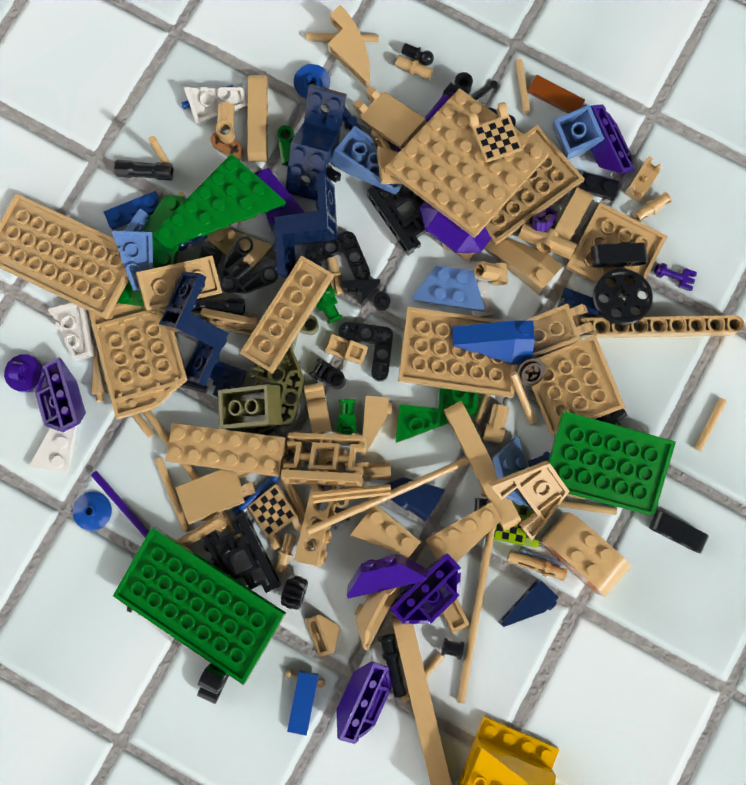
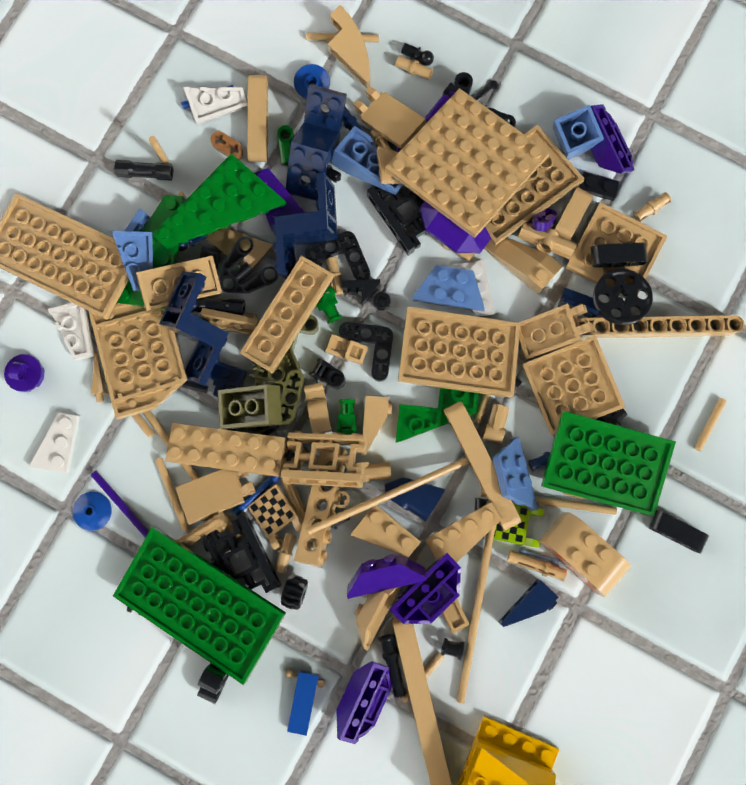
dark purple wedge [35,357,86,432] -> none
blue plate [103,191,161,230] -> none
tan piece [215,102,235,144] -> none
tan slope [304,615,340,657] -> none
tan axle [312,484,391,503] -> none
blue wedge [452,320,535,365] -> none
tan flag [468,102,523,163] -> none
tan piece [474,261,508,286] -> none
tan wing [489,461,570,540] -> none
tan bar [510,372,536,424] -> none
tan bar [515,59,530,114] -> none
dark brown gear [516,357,546,386] -> none
dark orange tile [527,75,585,114] -> none
tan hinge [624,156,661,203] -> none
dark purple hinge [654,263,697,291] -> none

